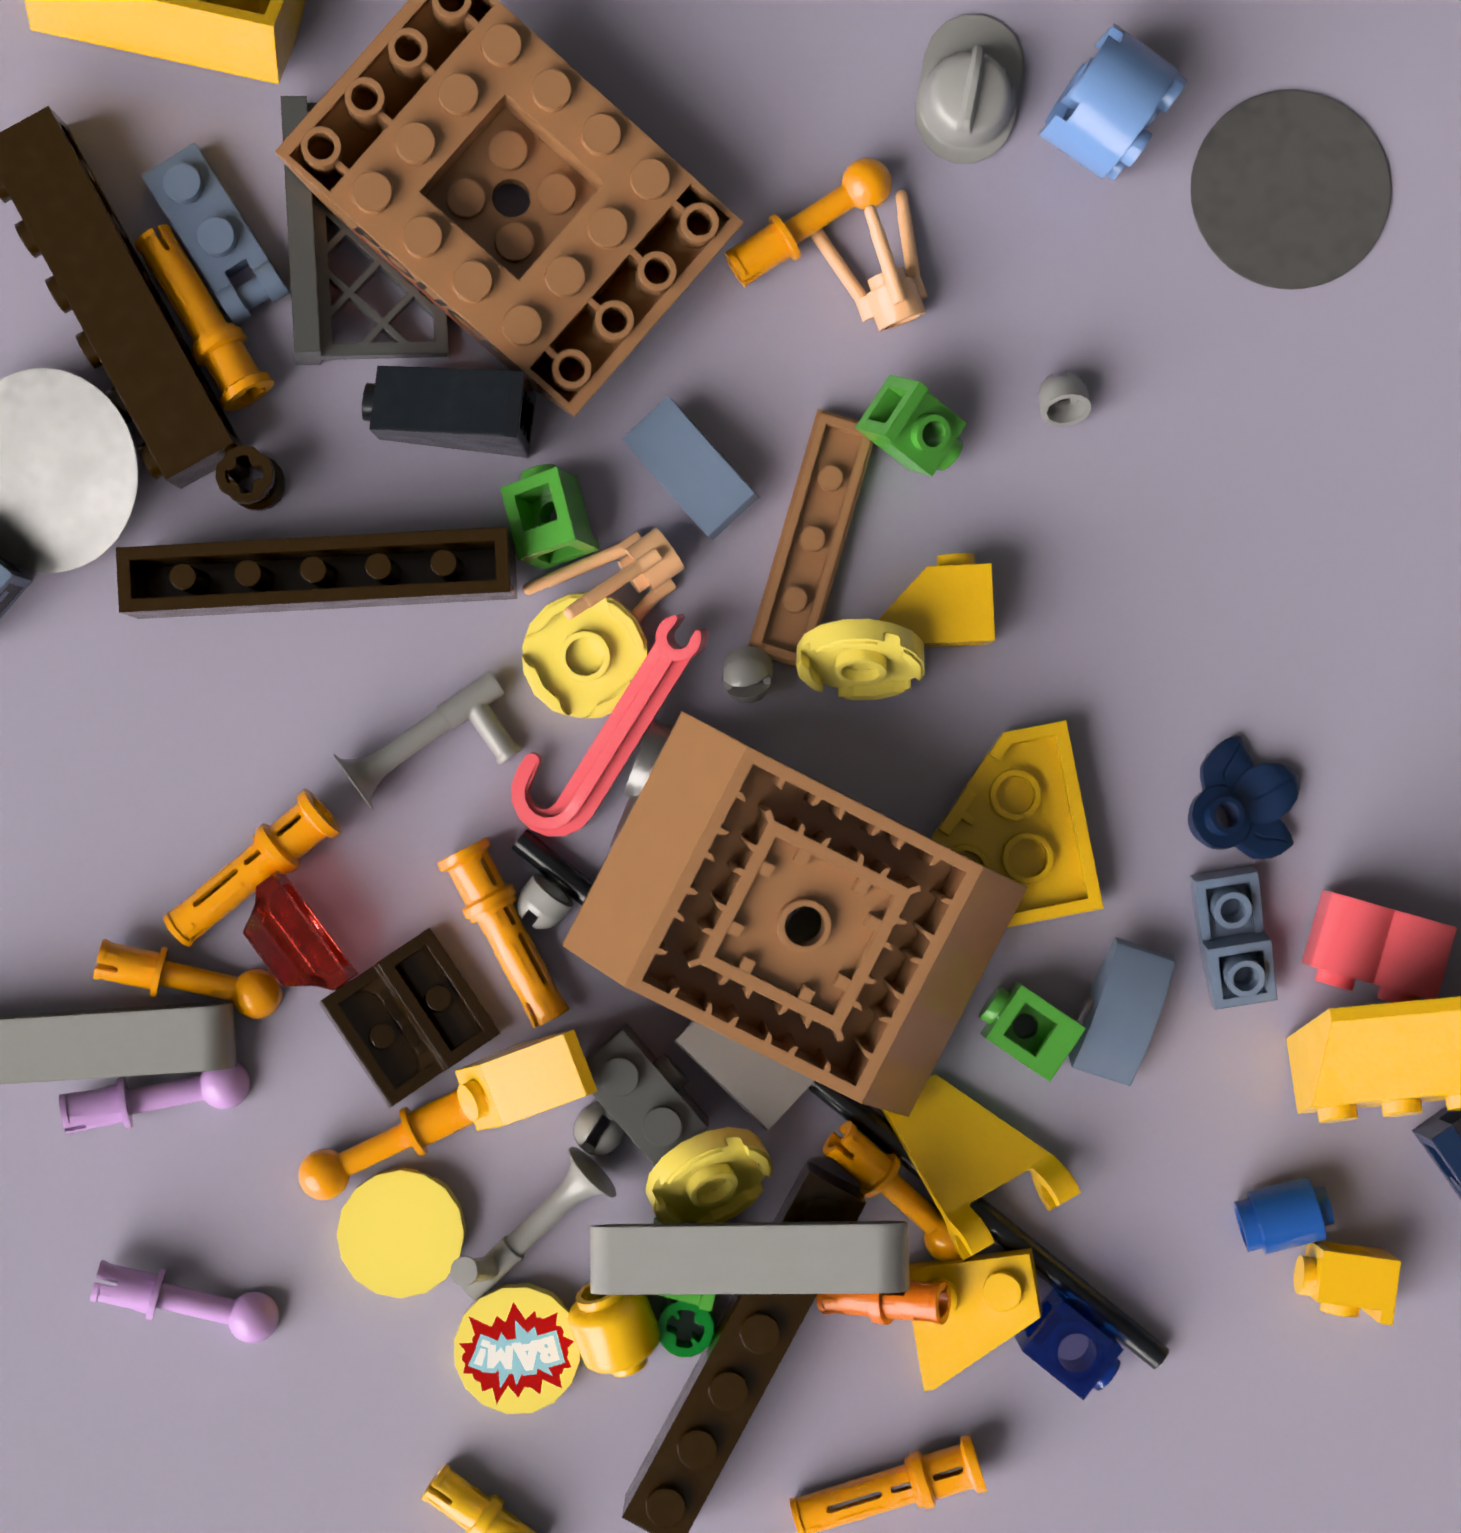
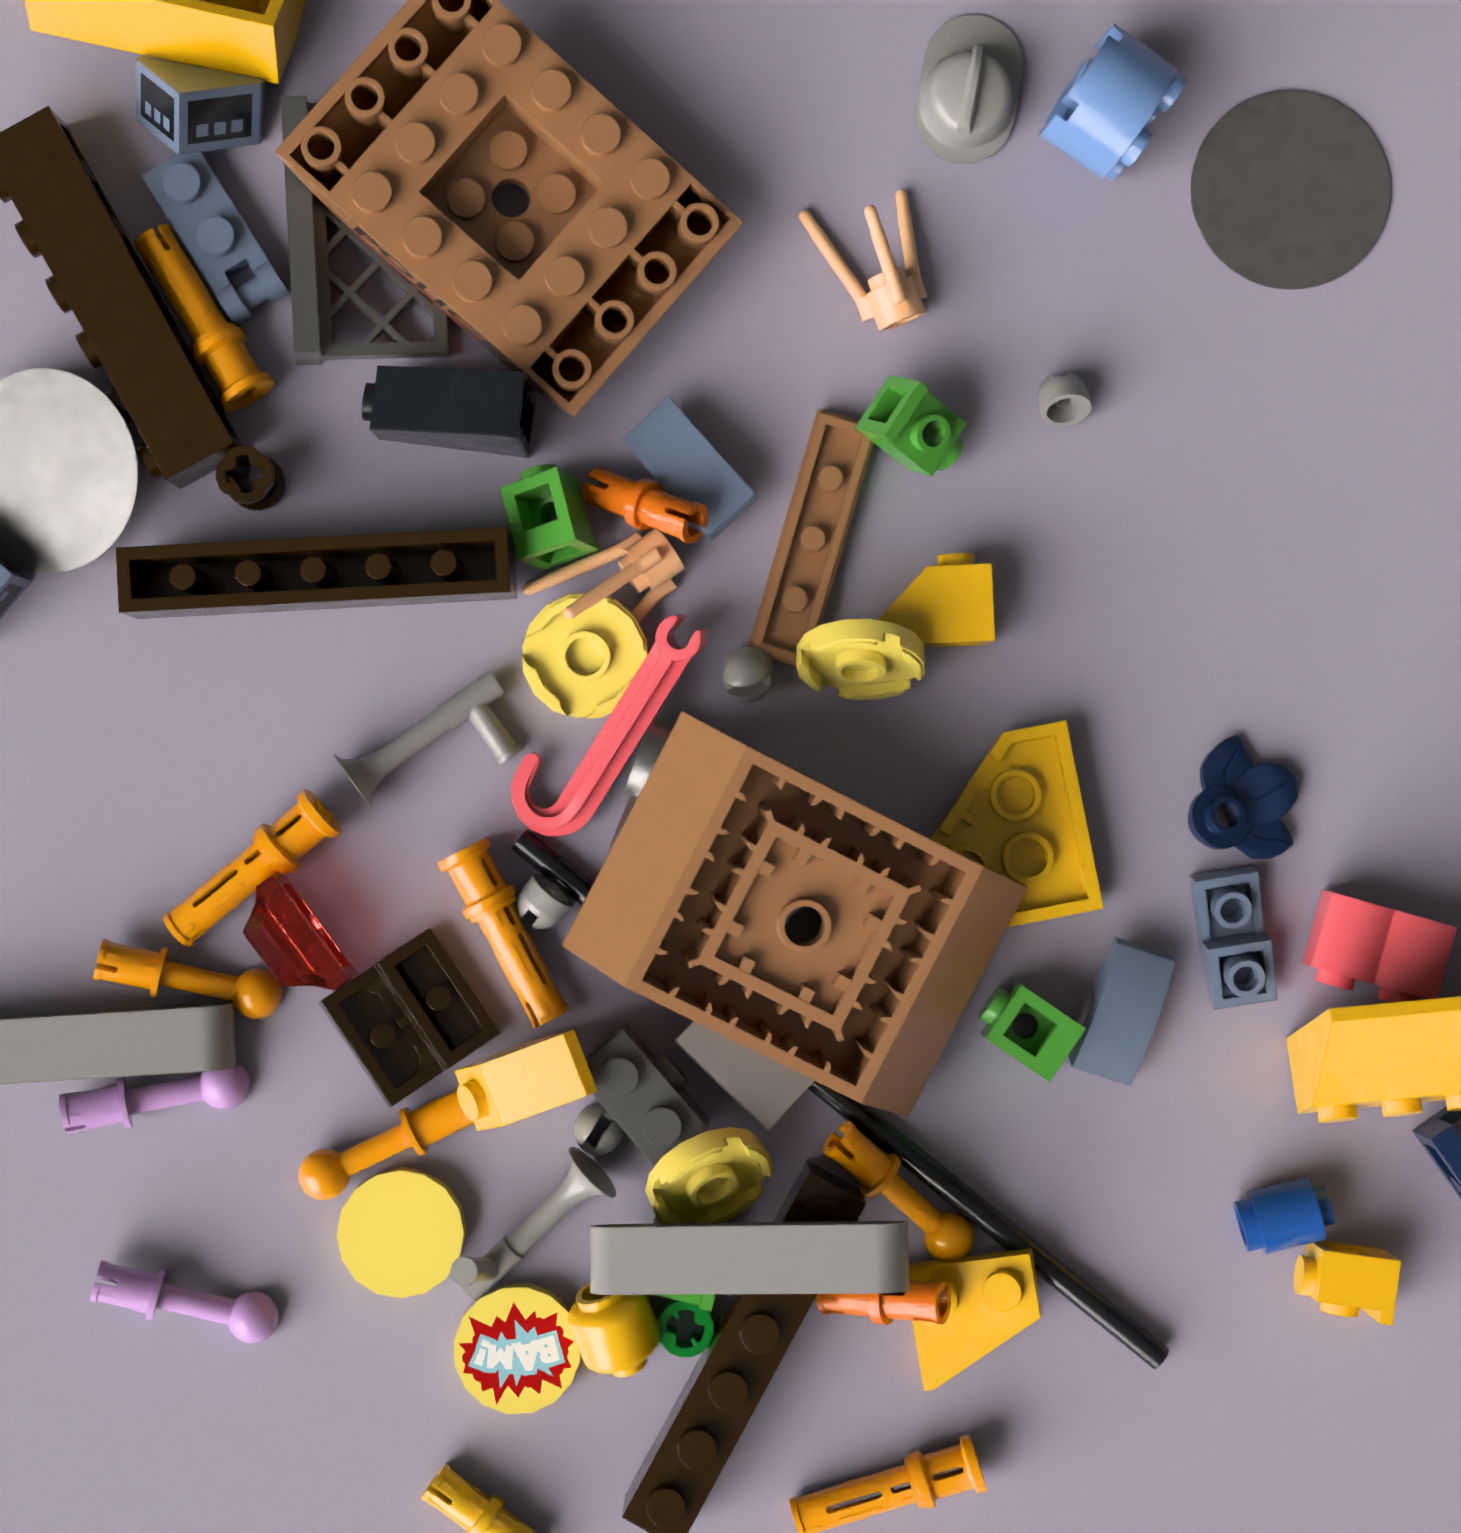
light orange pin [724,158,892,288] -> none
yellow flag [882,1074,1081,1261] -> none
clear blue brick [1014,1288,1124,1400] -> none
none -> sand blue slope [136,55,265,155]
none -> orange pin [582,466,708,544]

